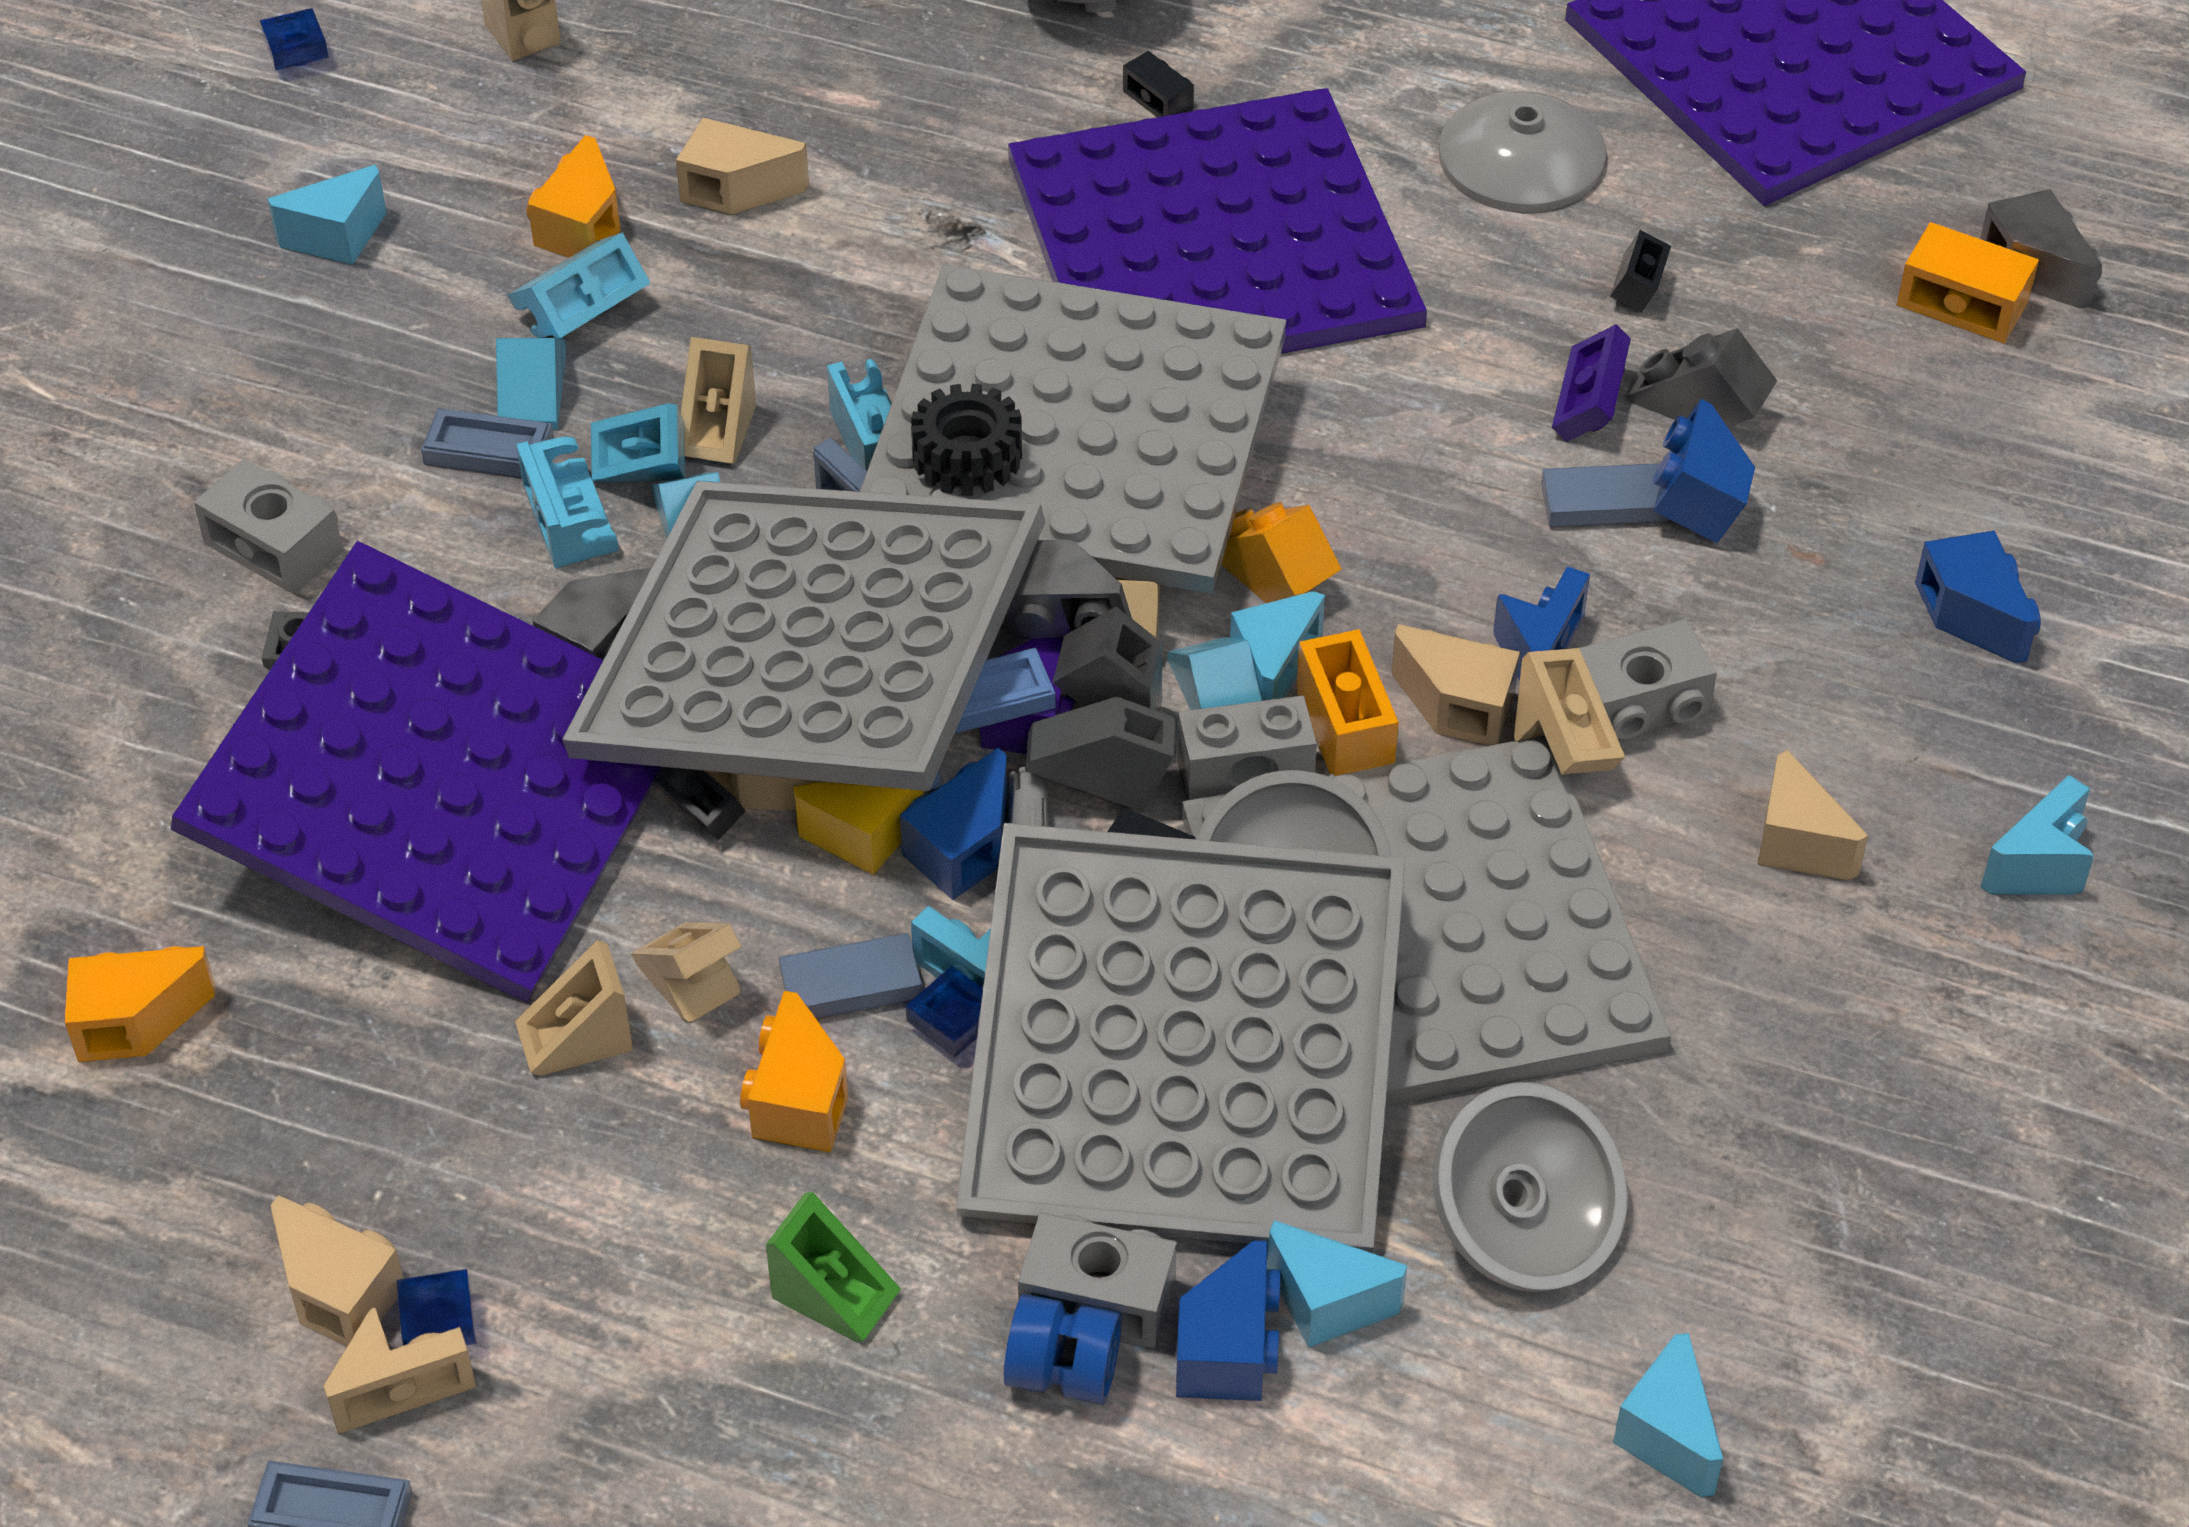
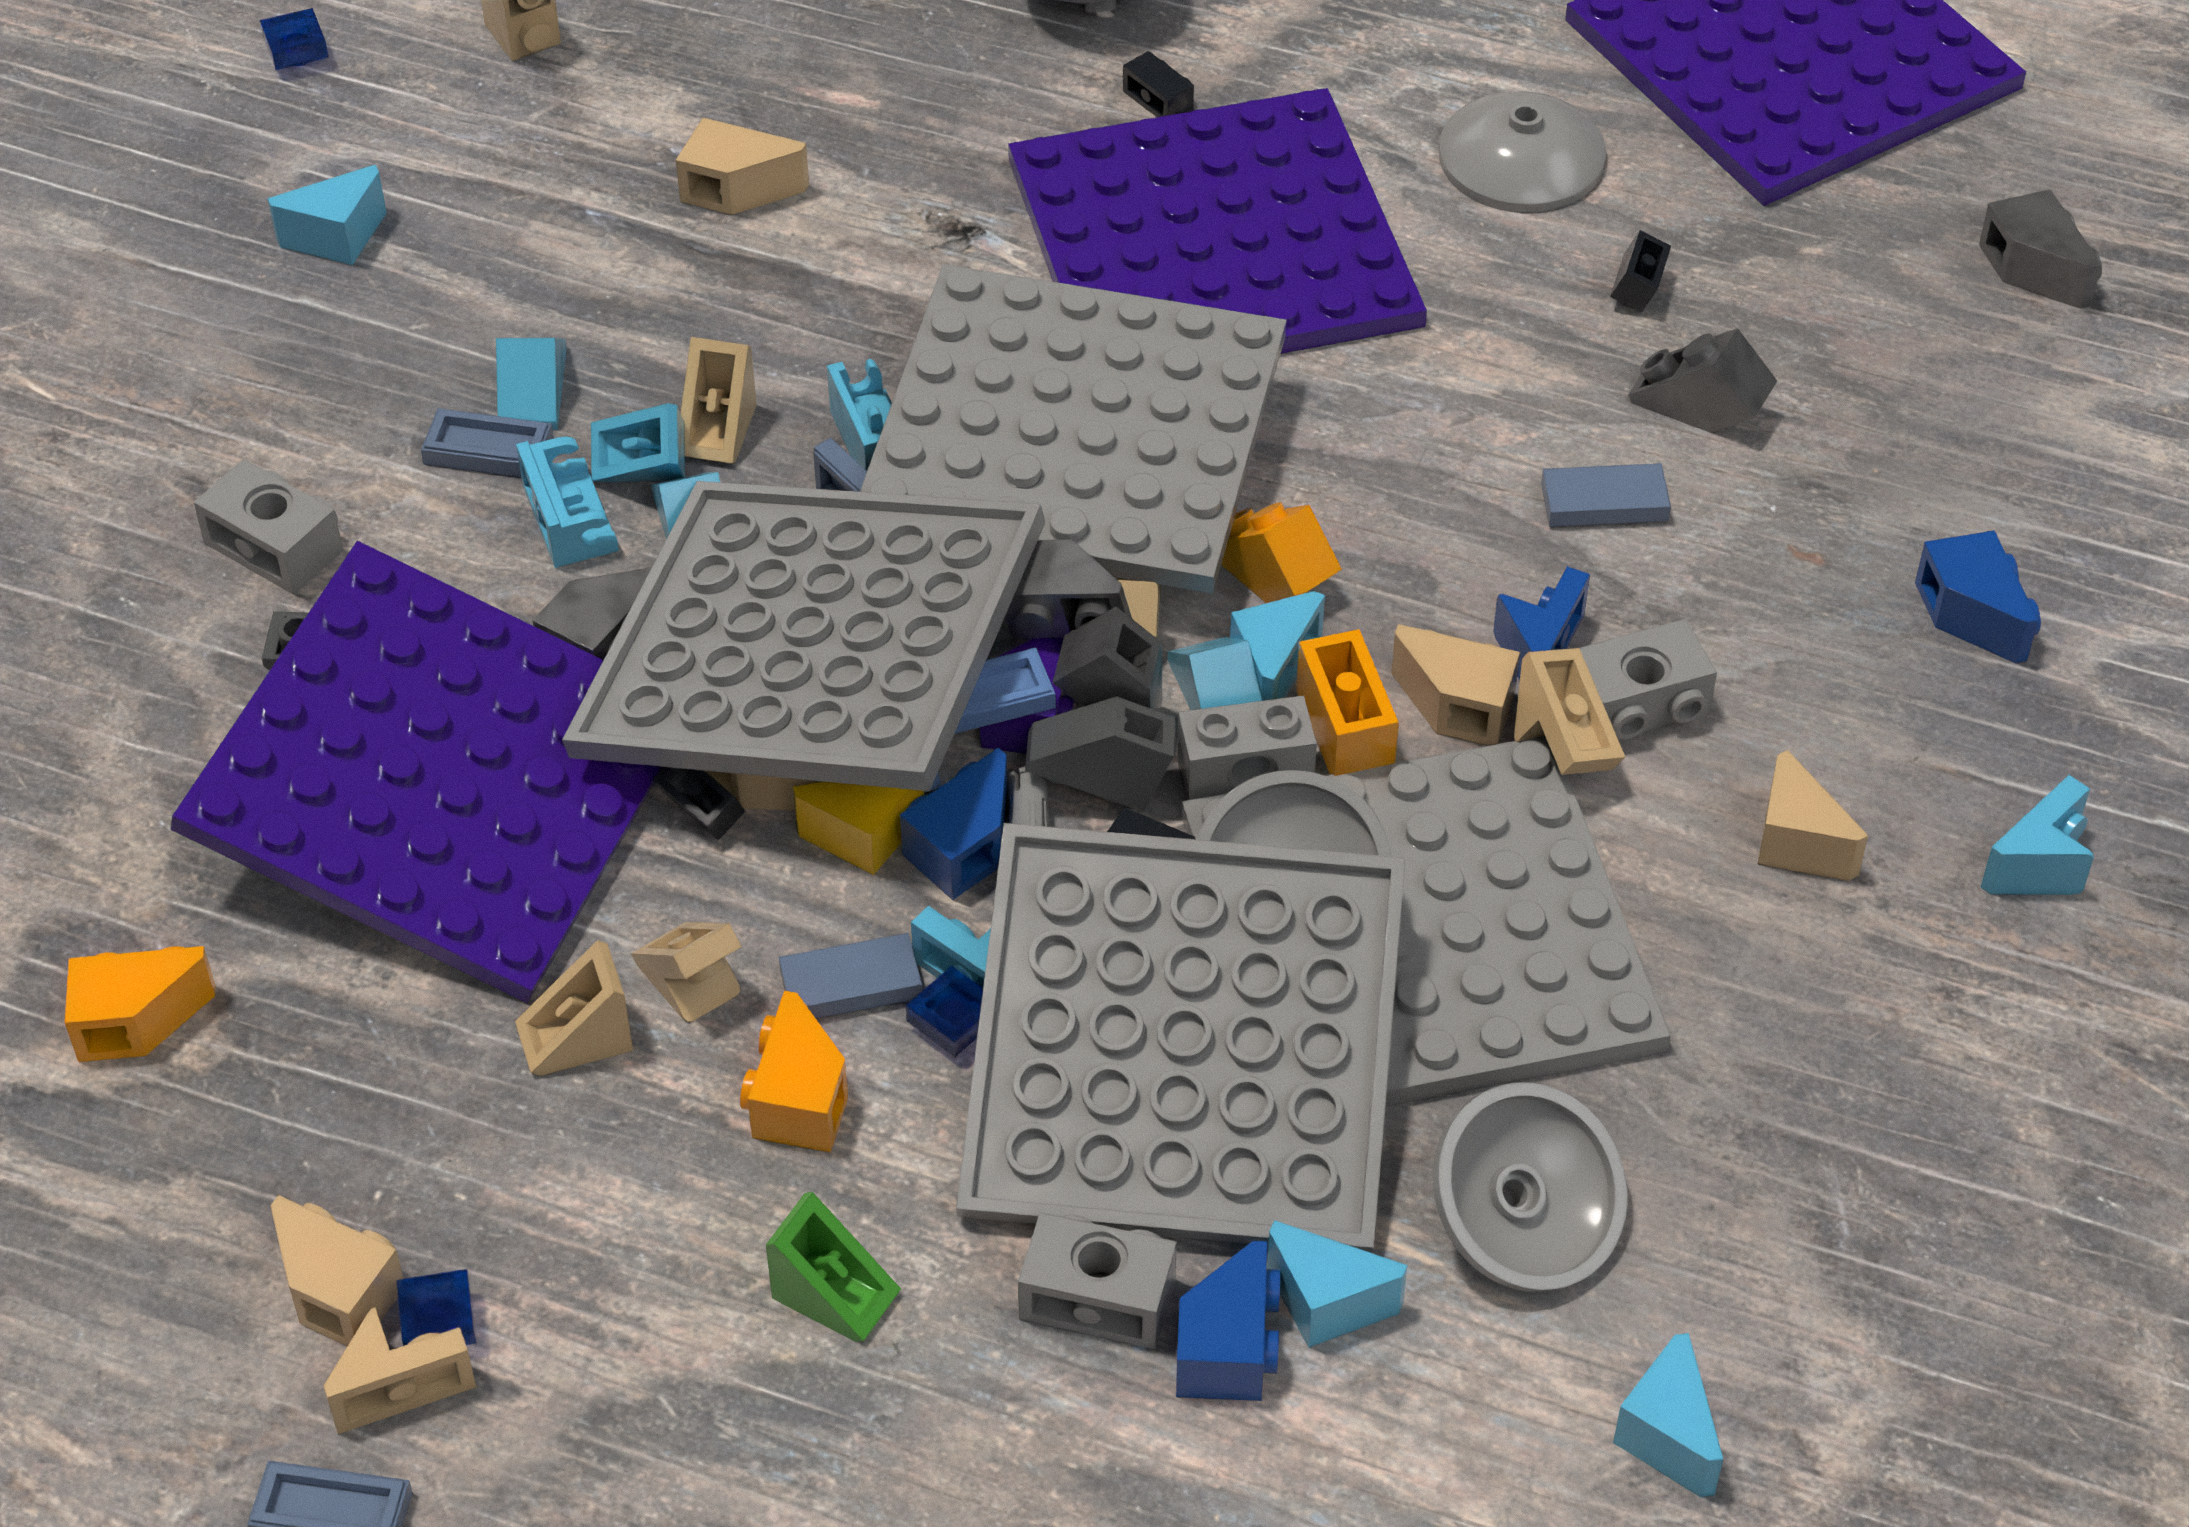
medium azure hinge [507,232,651,338] -> none
light orange slope [526,135,621,258] -> none
black tyre [911,383,1022,495] -> none
blue wheel [1003,1294,1122,1405] -> none
dark purple plate [1552,324,1631,442] -> none
blue slope [1653,399,1755,544] -> none
light orange brick [1896,222,2039,344] -> none

